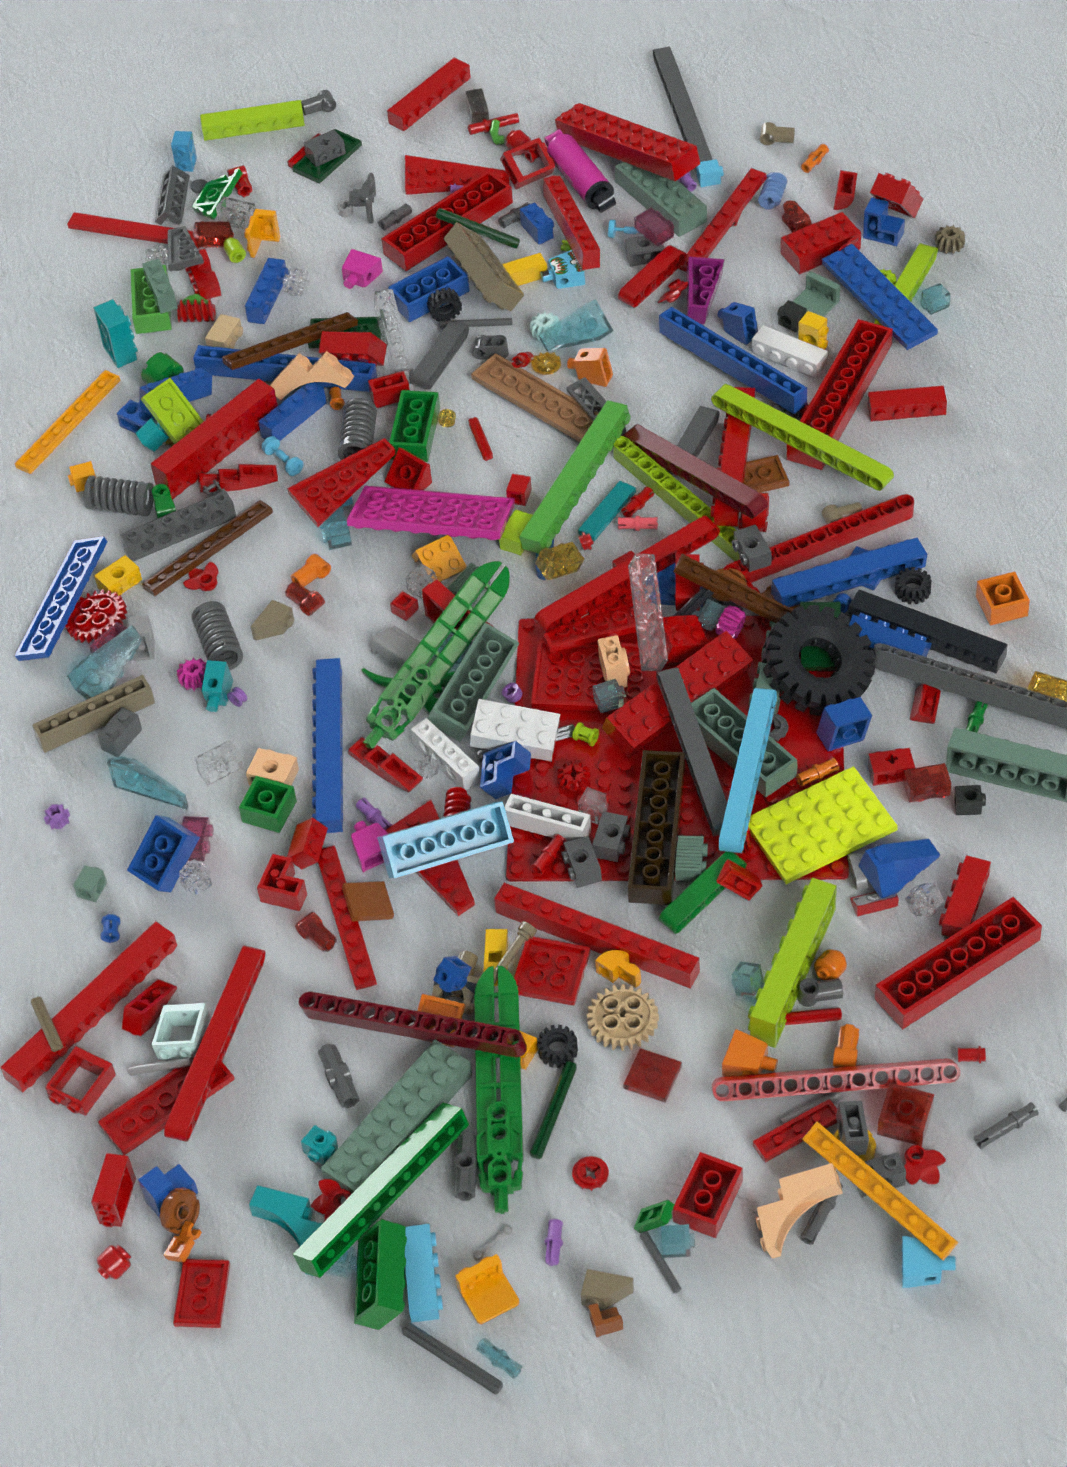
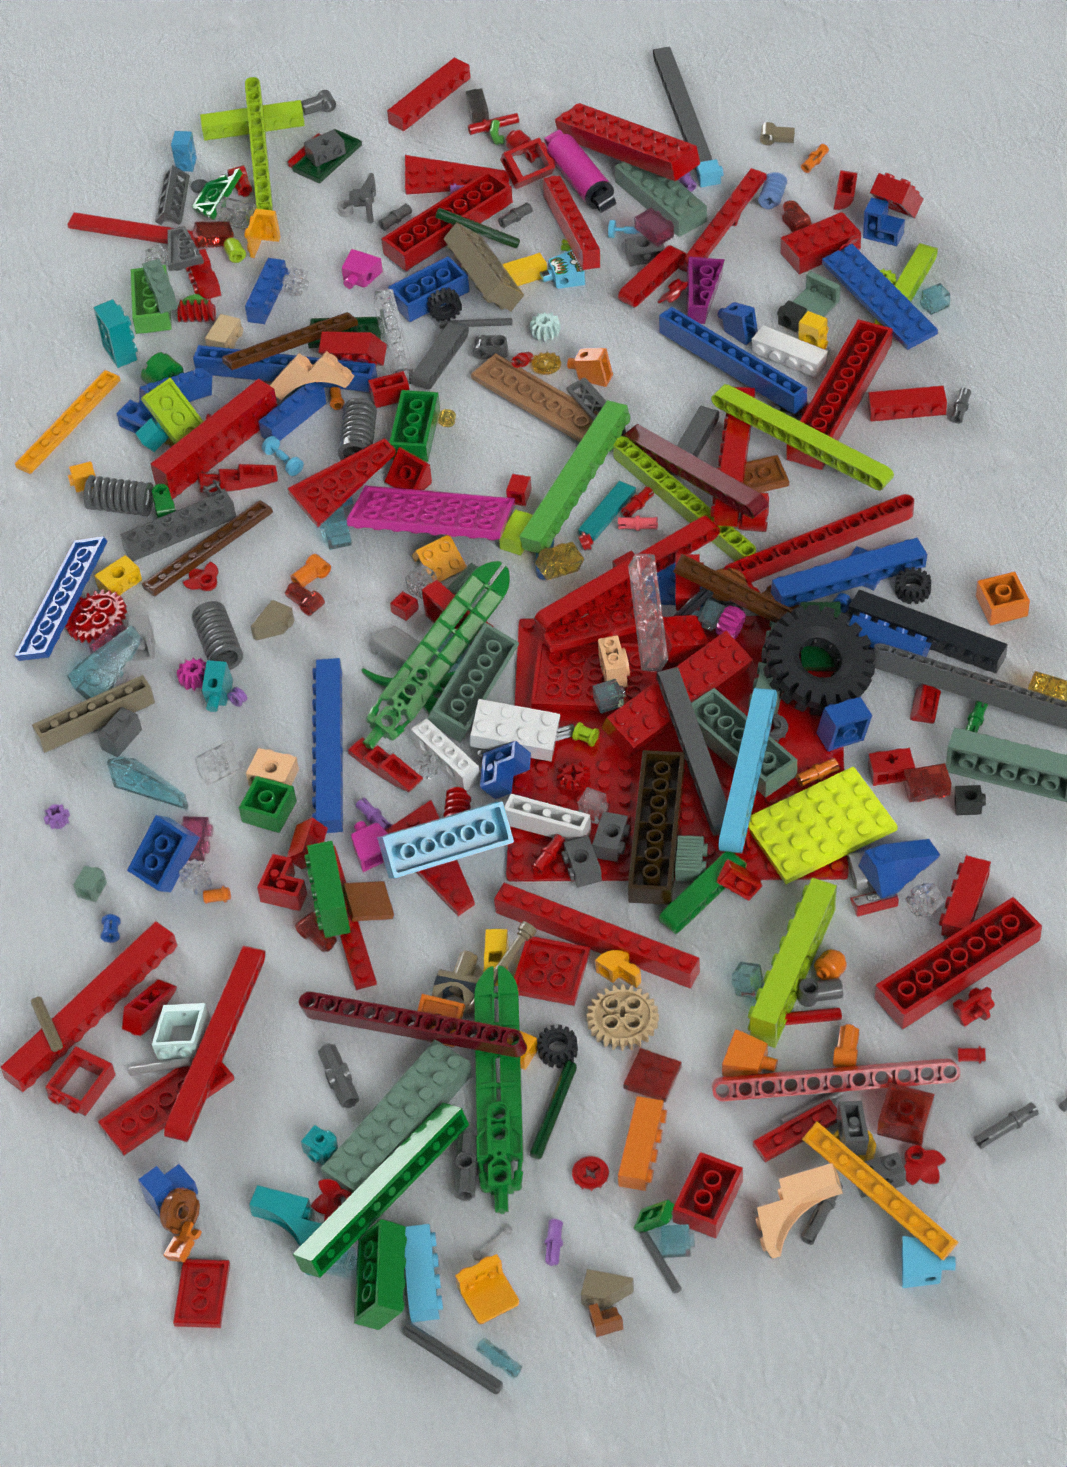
red window [91,1153,136,1227] -> none
red head [97,1244,131,1280] -> none
blue brick [433,956,472,992] -> none
red axle [468,417,493,461] -> none
medium lavender bush [502,683,523,703] -> none
blue brick [520,202,554,245] -> none
clear light blue wedge [538,299,613,351] -> none
dark grey brick [732,525,772,572] -> none
dark tan piece [822,502,862,524] -> none
dark tan gear [935,225,965,254] -> none
none -> orange pin [203,886,231,904]
none -> lime beam [245,77,274,211]
none -> green brick [305,841,351,938]
none -> orange brick [618,1096,667,1191]
none -> dark grey pin [951,387,971,424]
none -> red hips [953,987,995,1027]

